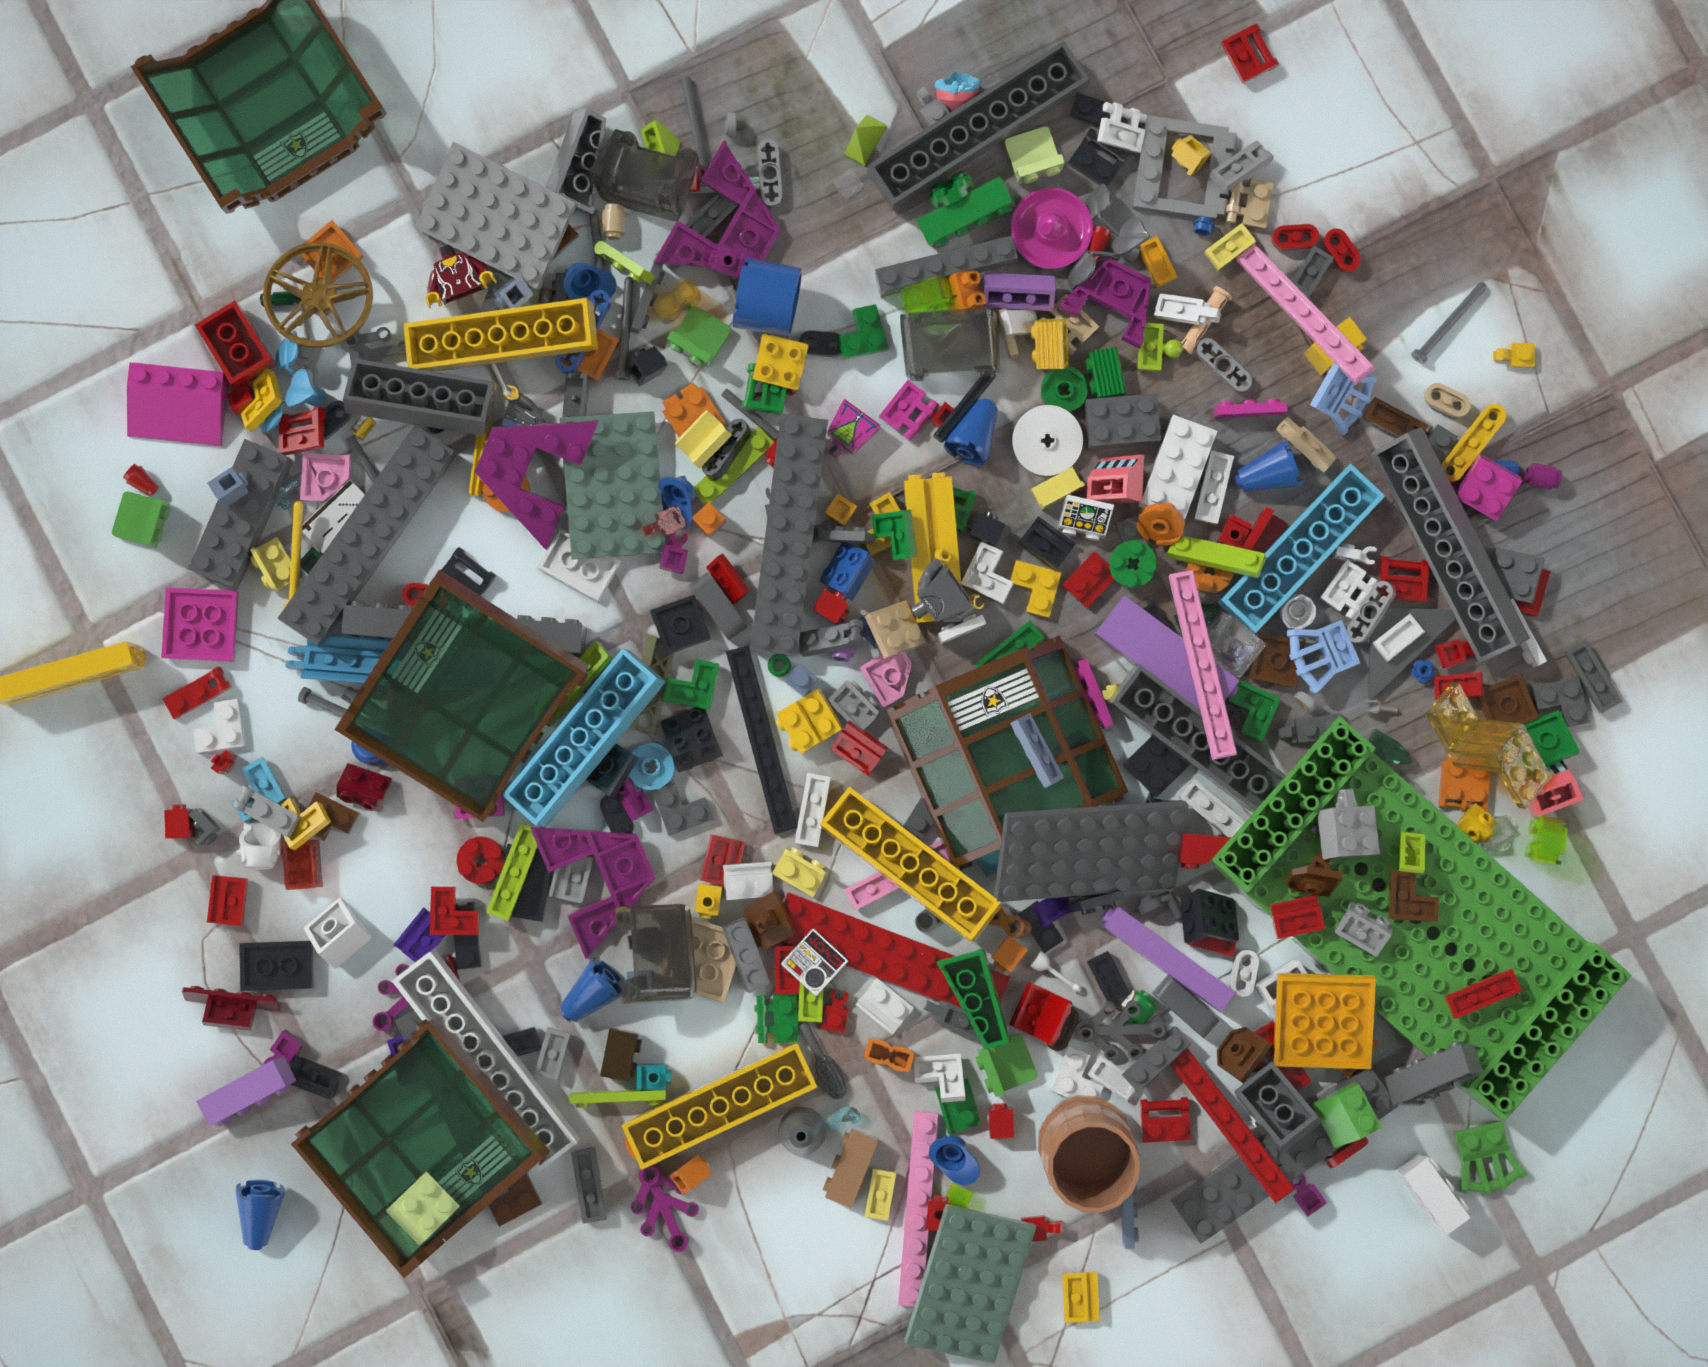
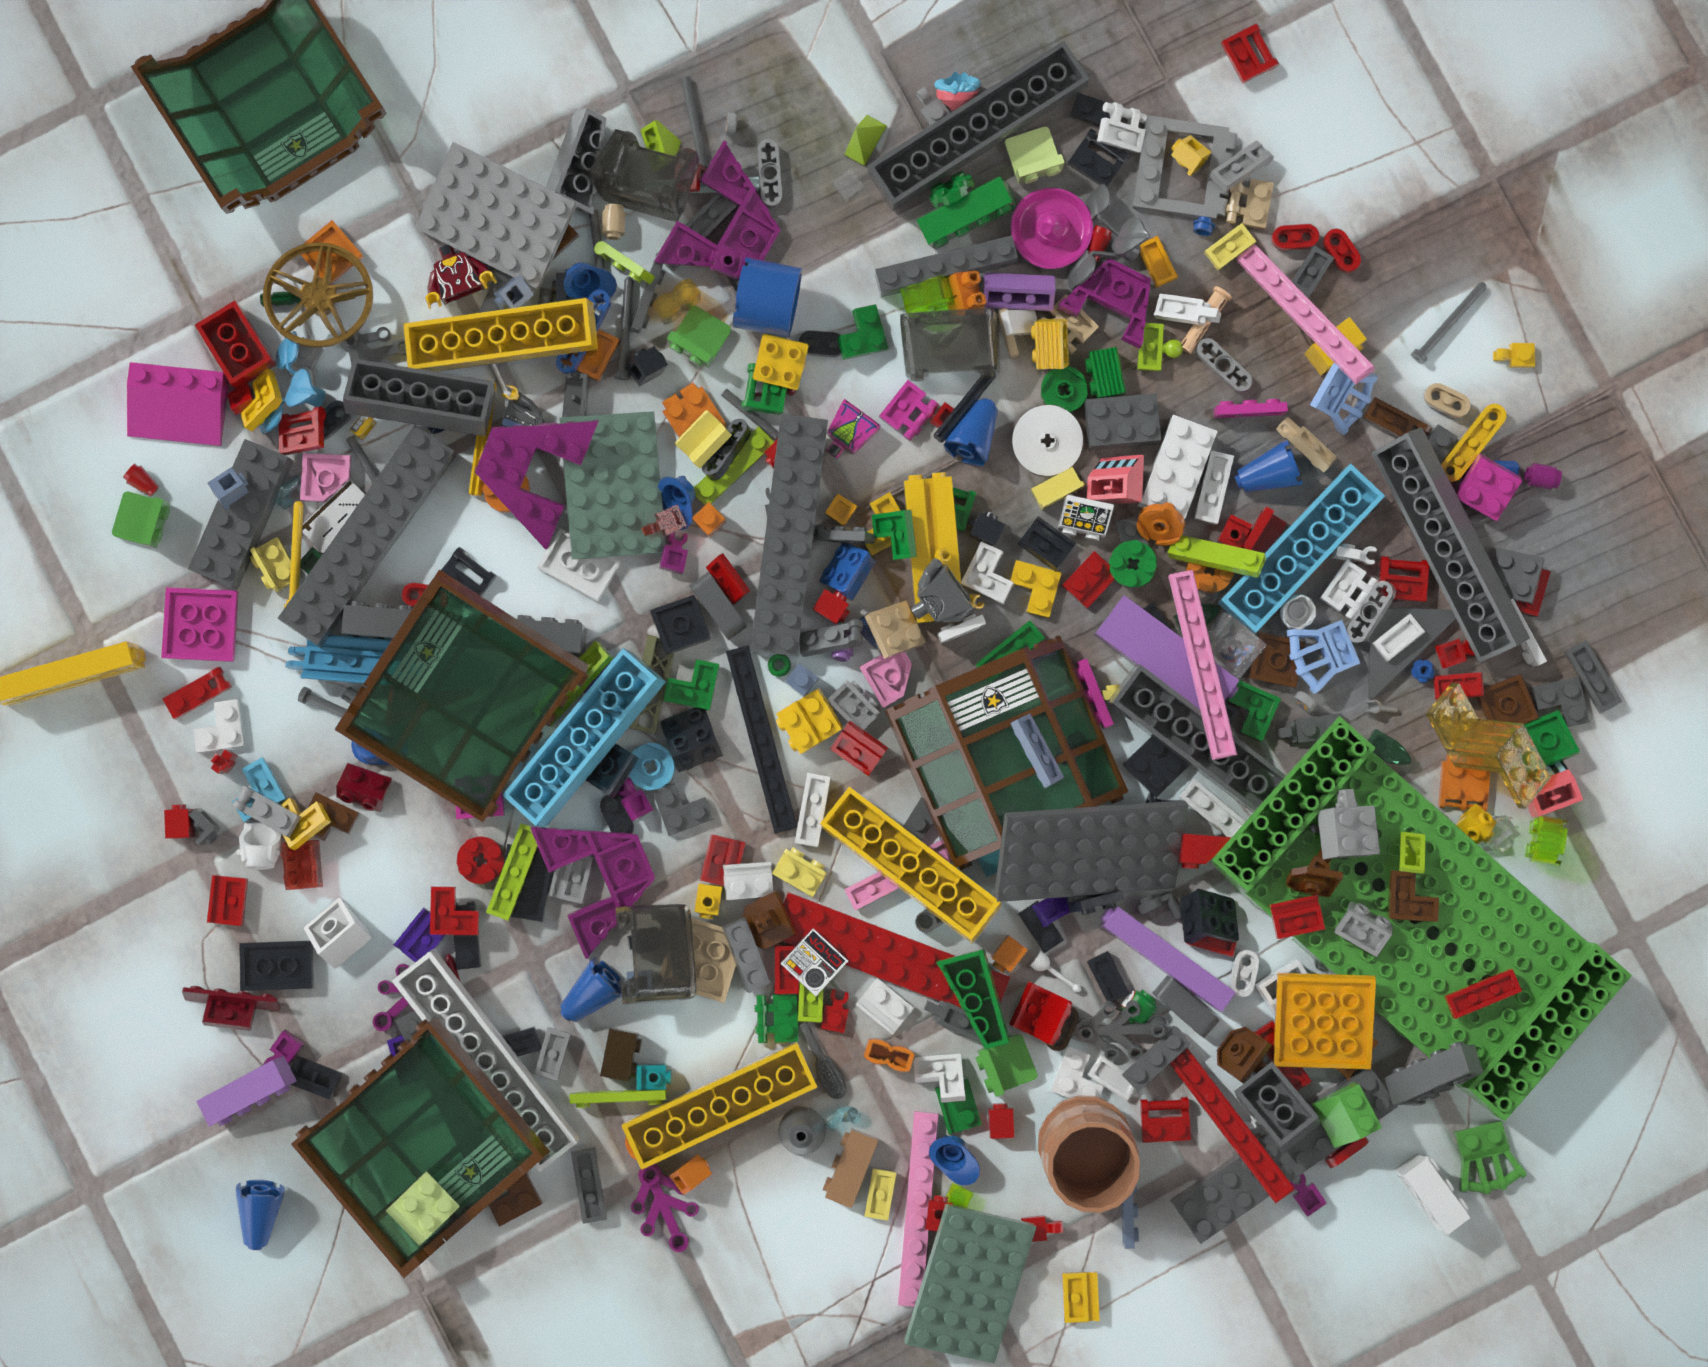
dark orange axle [989,905,1031,938] -> none

